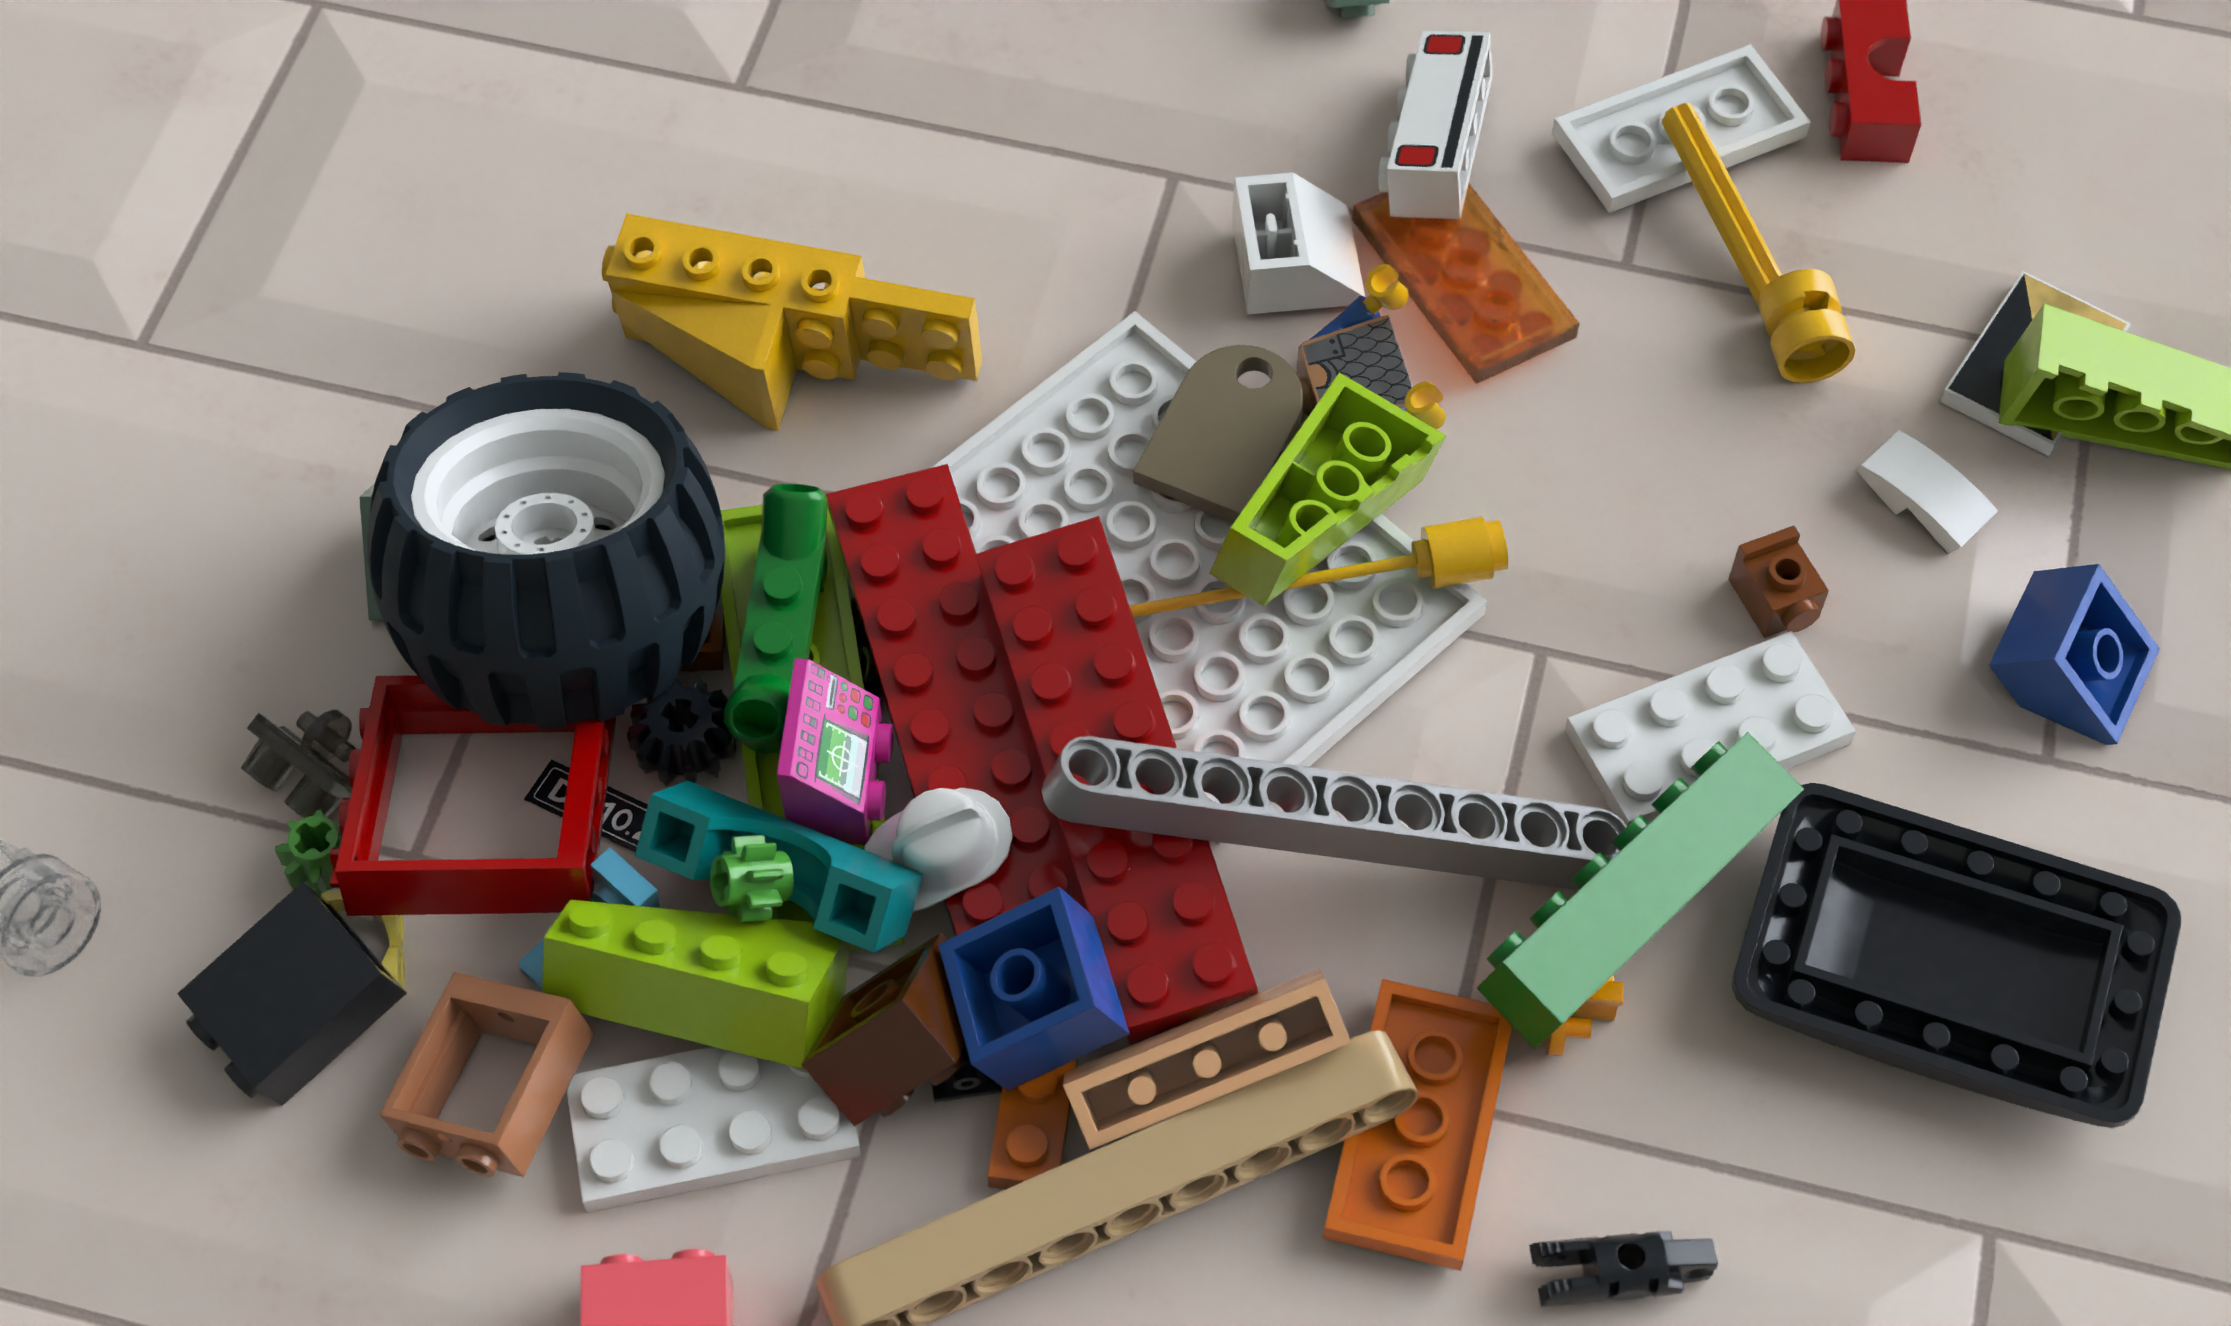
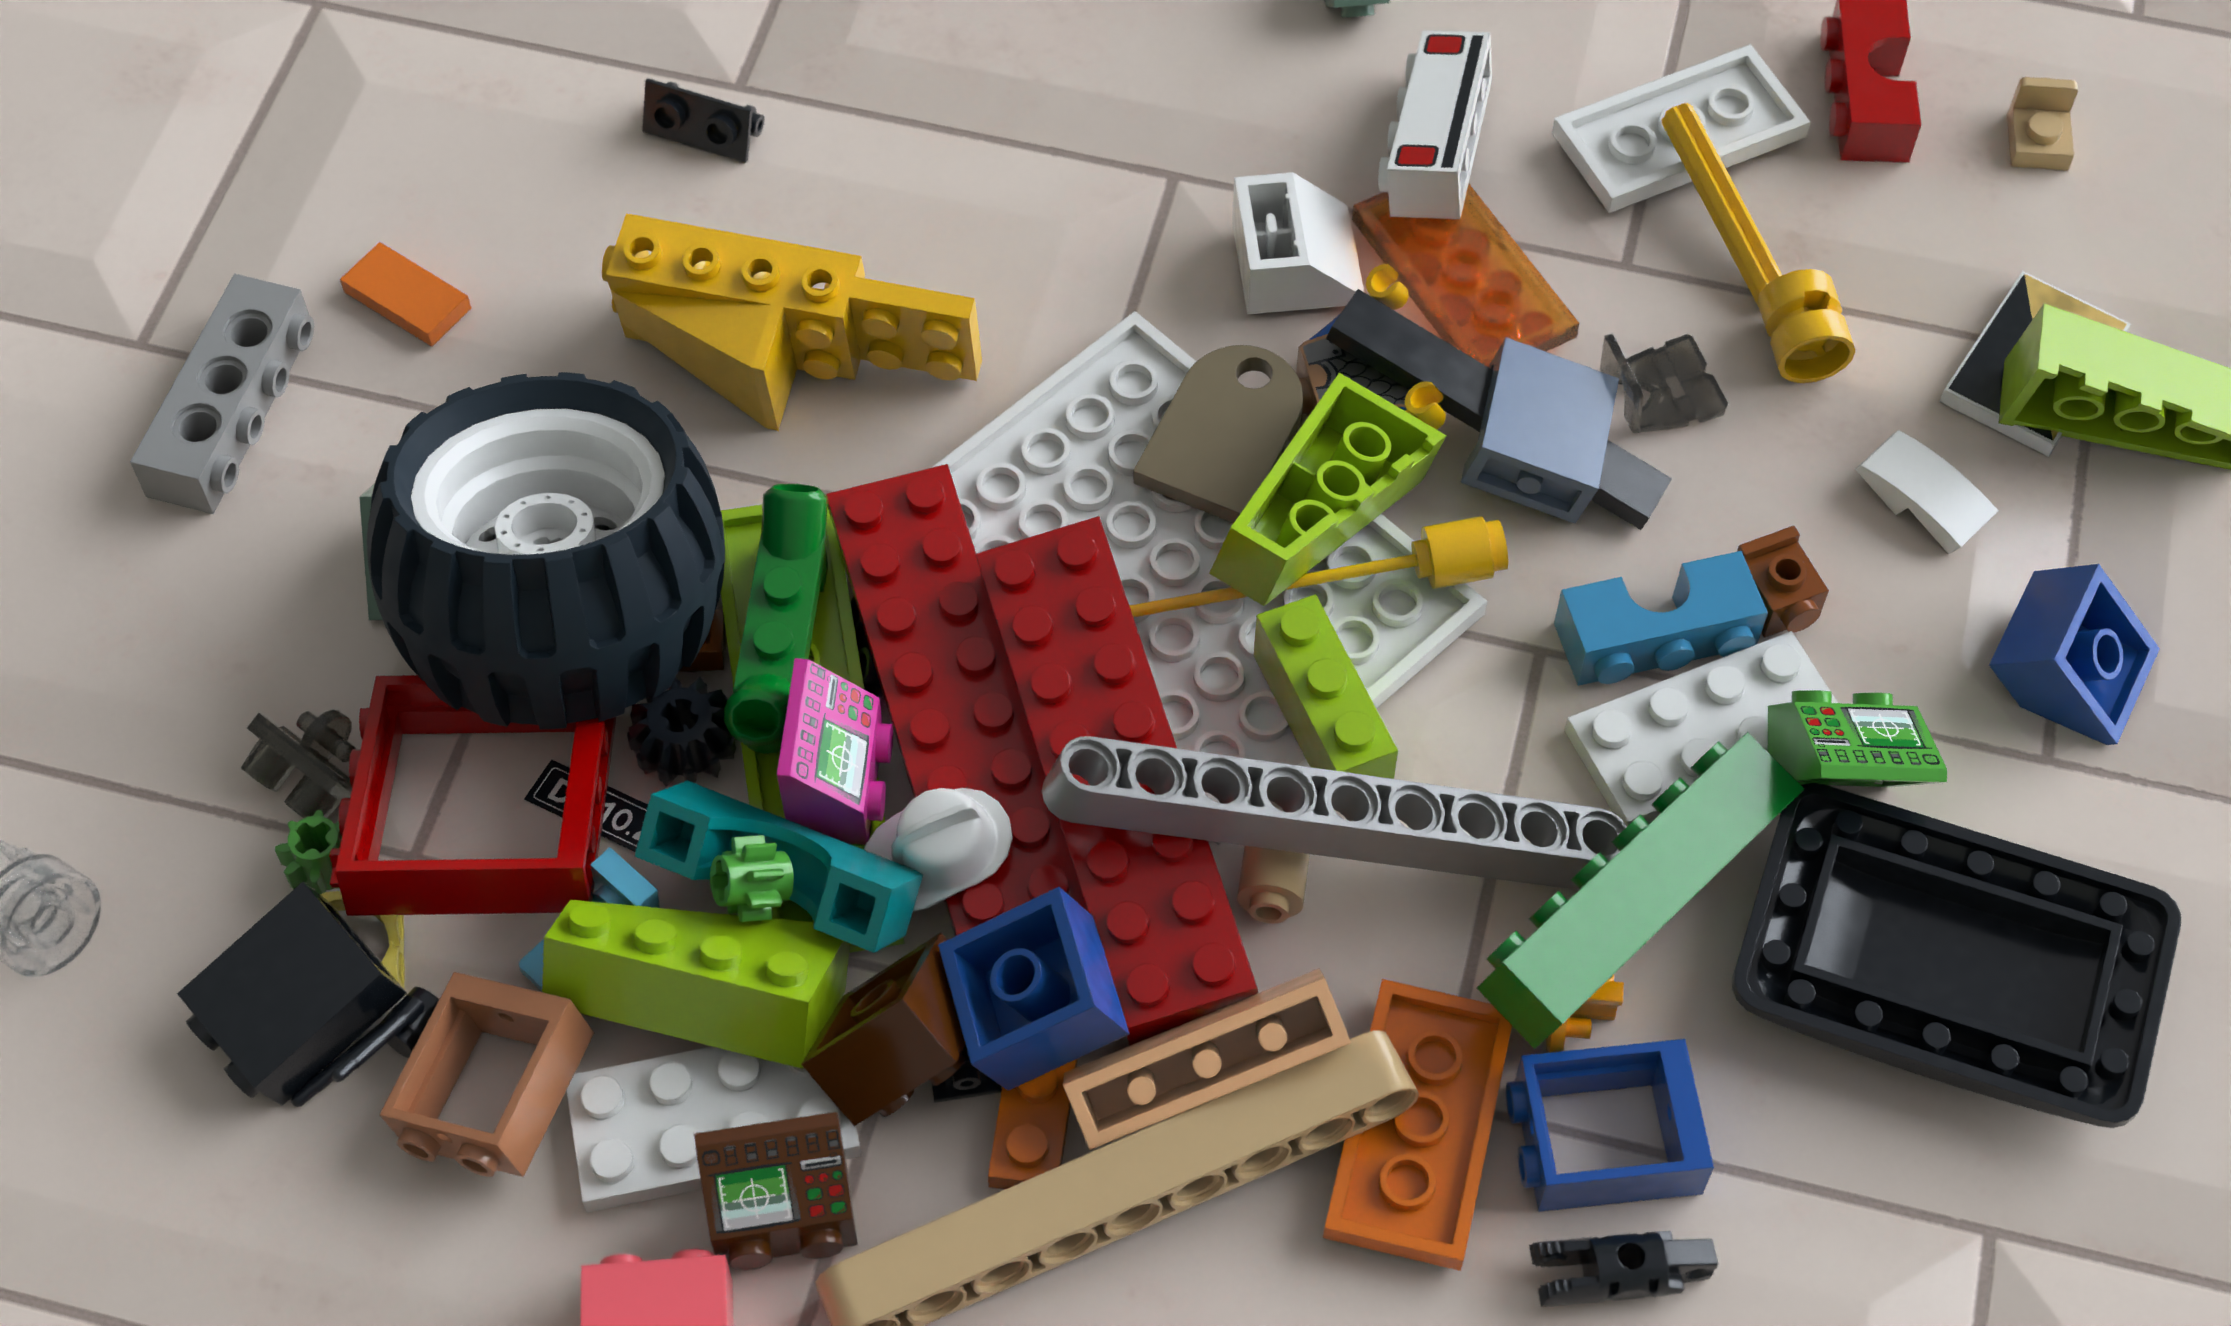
none -> light grey brick [130,274,314,514]
none -> black plant [291,986,439,1107]
none -> orange tile [340,242,471,347]
none -> black hinge [642,78,765,163]
none -> reddish brown slope [694,1112,858,1270]
none -> tan brick [1237,846,1310,923]
none -> lime brick [1253,594,1398,779]
none -> black tile [1326,289,1672,530]
none -> panel [1461,337,1619,523]
none -> blue window [1506,1039,1714,1212]
none -> dark azure arch [1554,551,1768,686]
none -> clear smoke piece [1600,334,1728,433]
none -> bright green slope [1768,690,1947,787]
none -> tan bracket [2007,77,2078,171]

